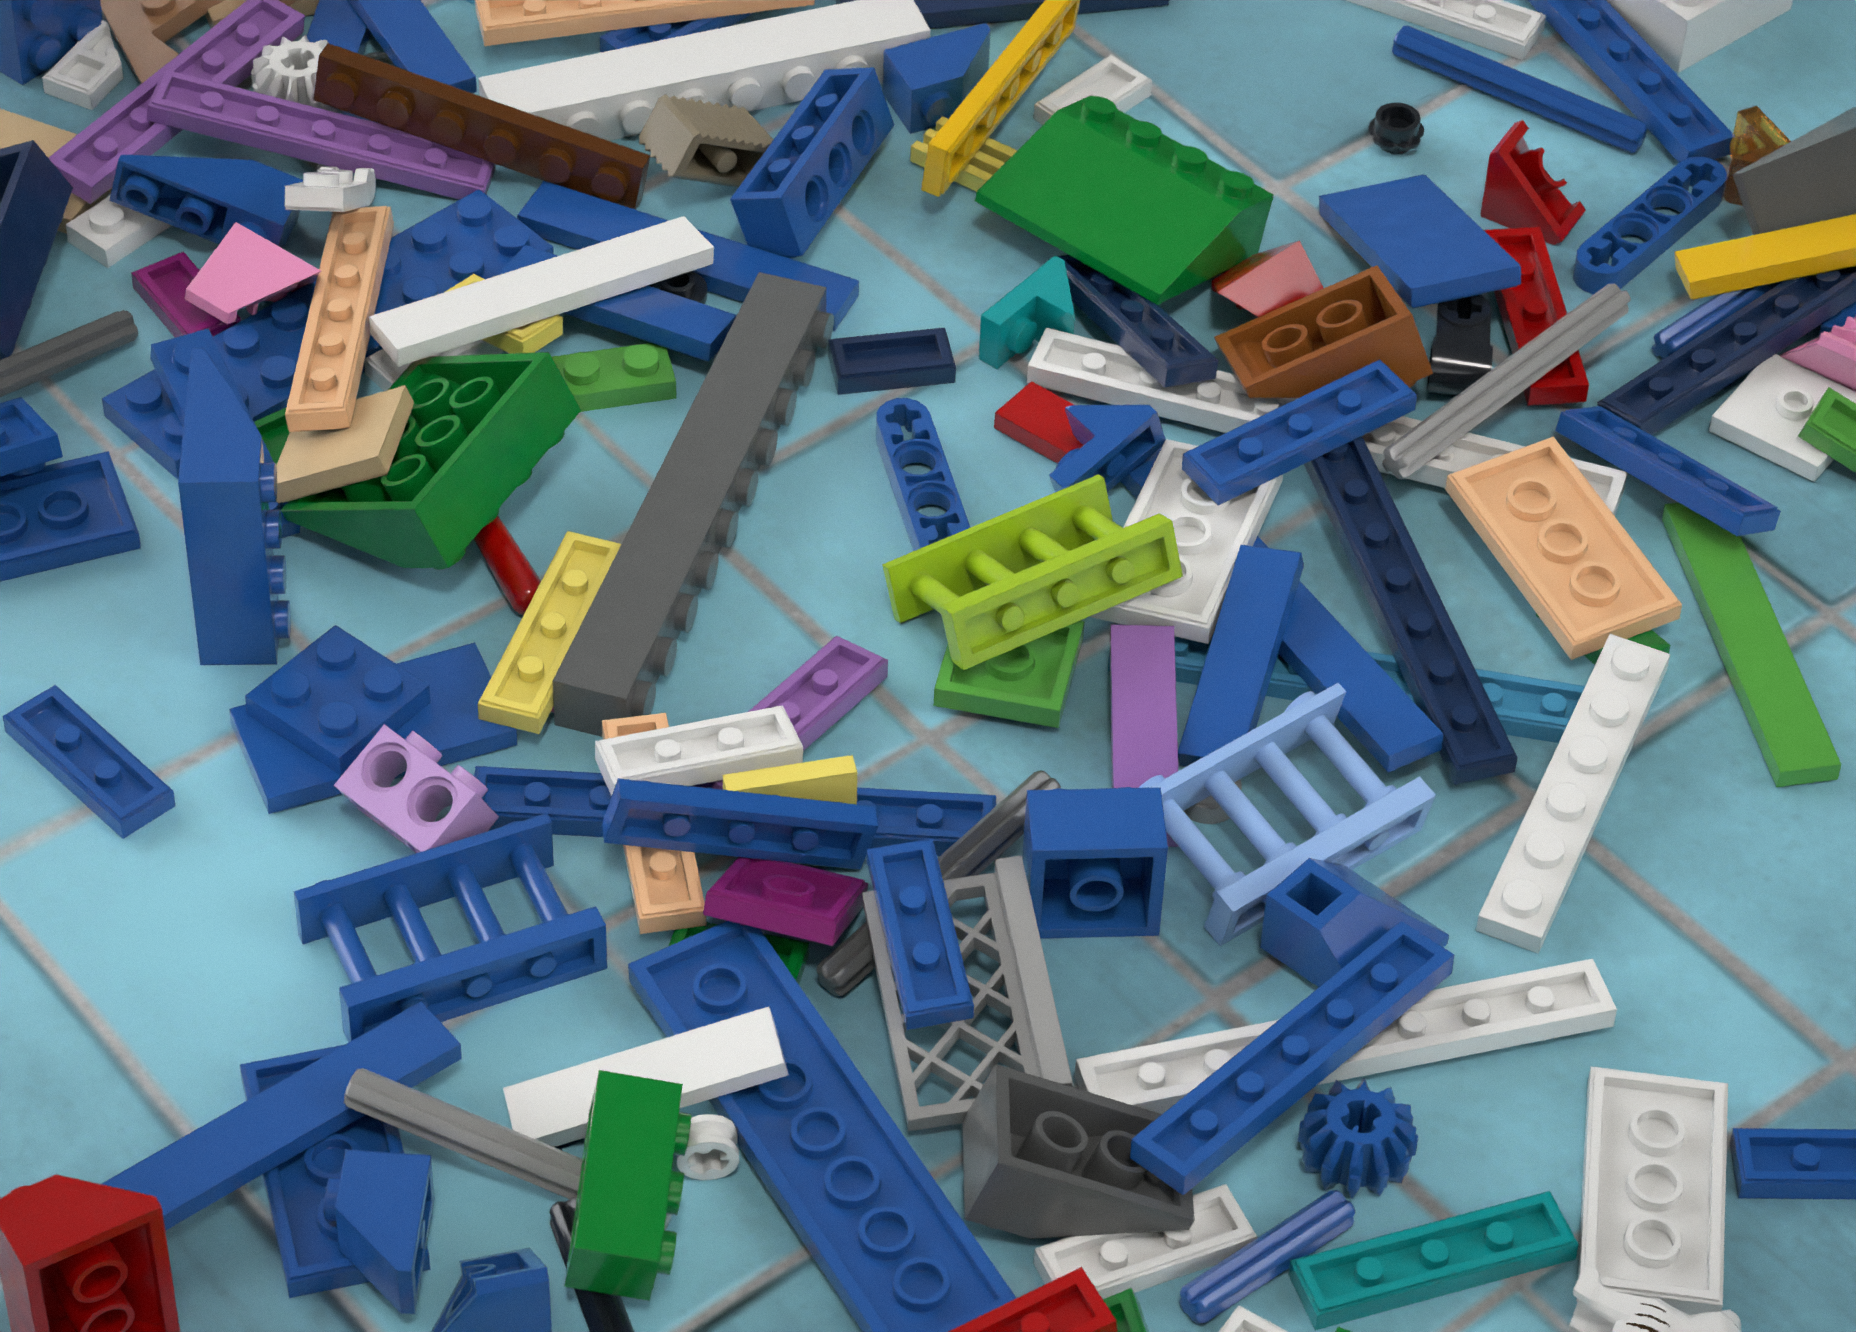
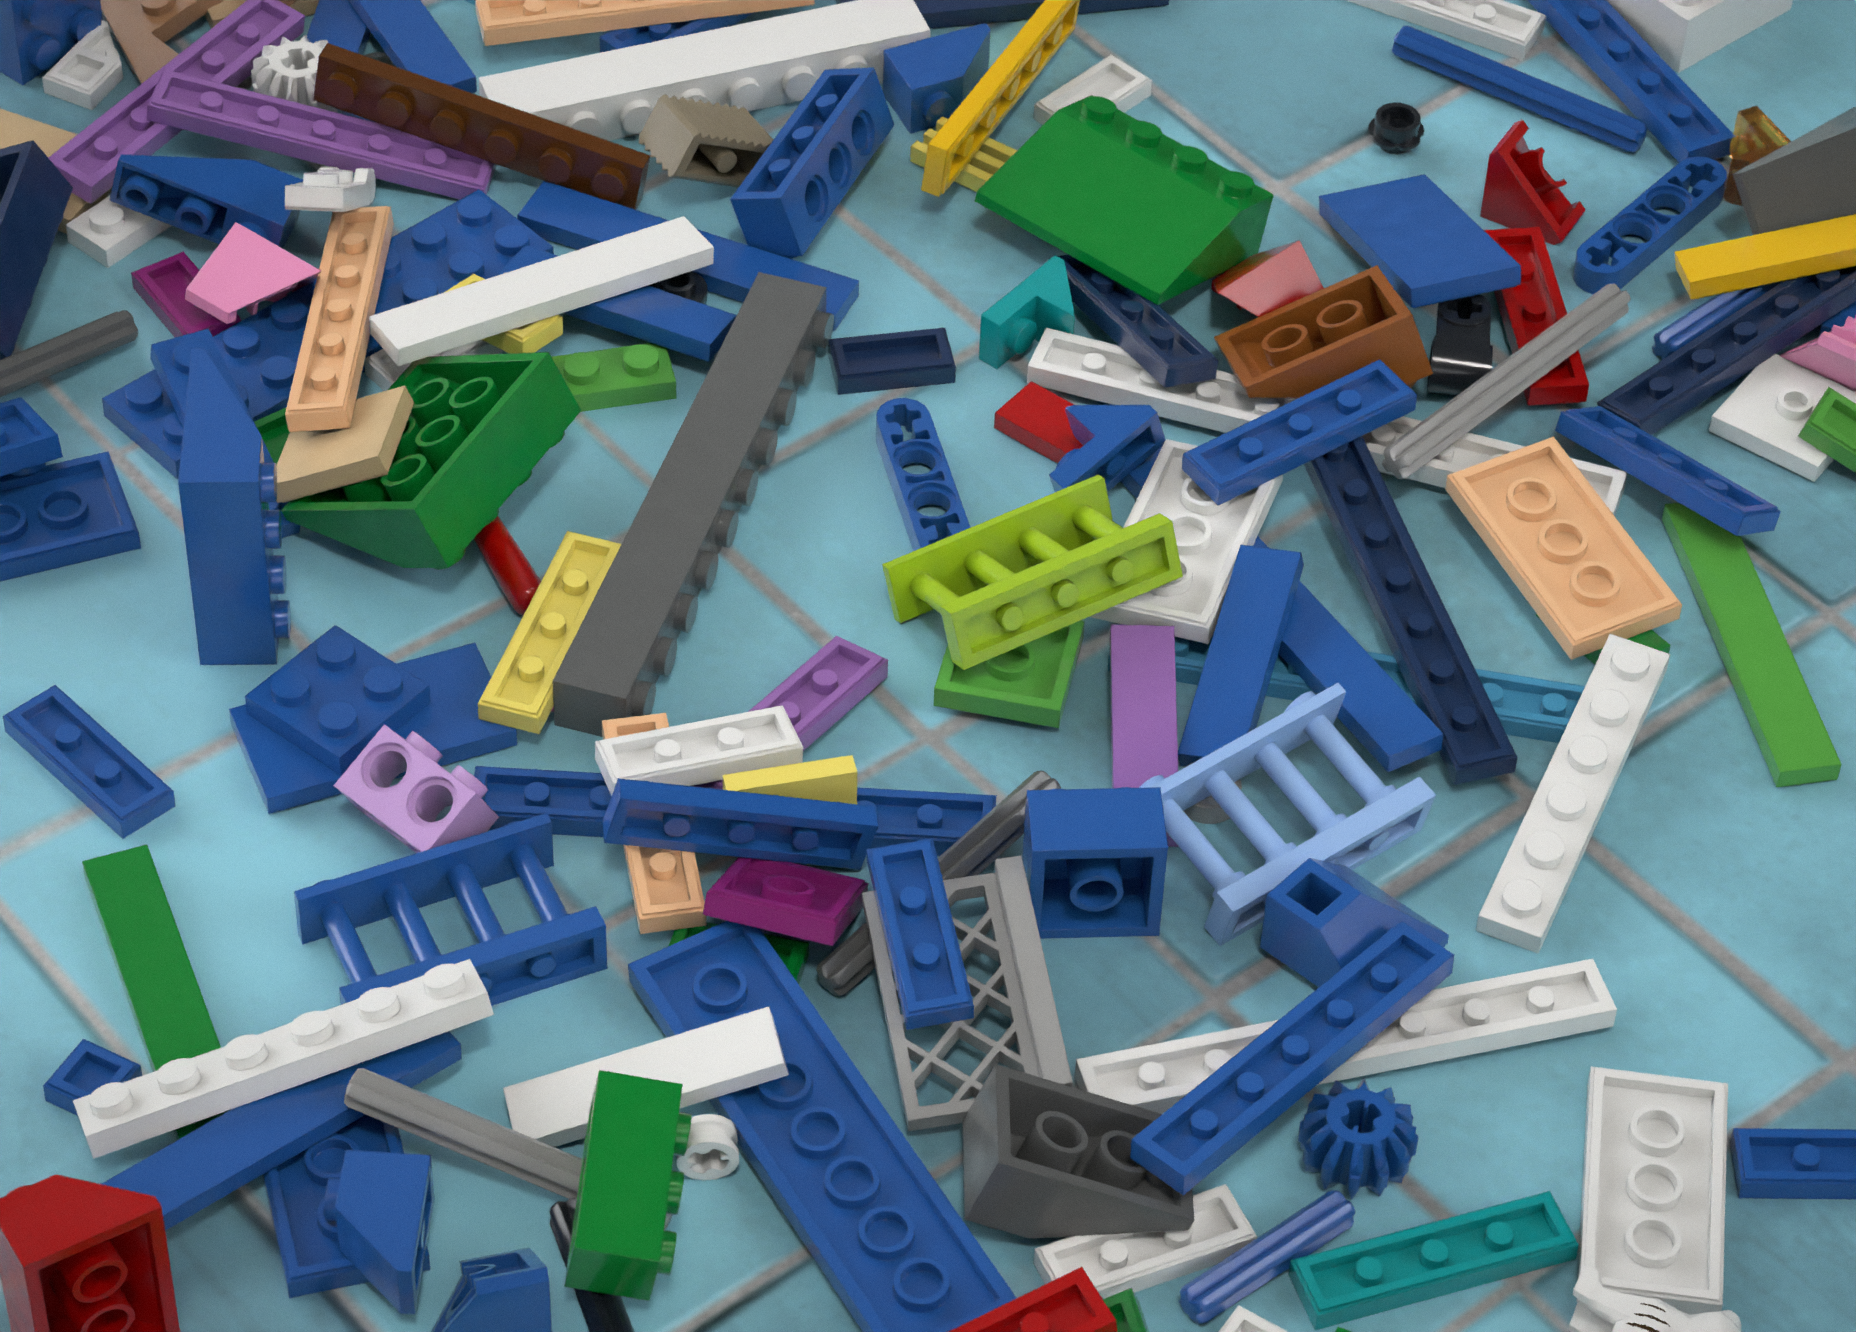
none -> blue tile [43,1039,142,1116]
none -> white plate [73,959,494,1159]
none -> green tile [82,844,229,1140]

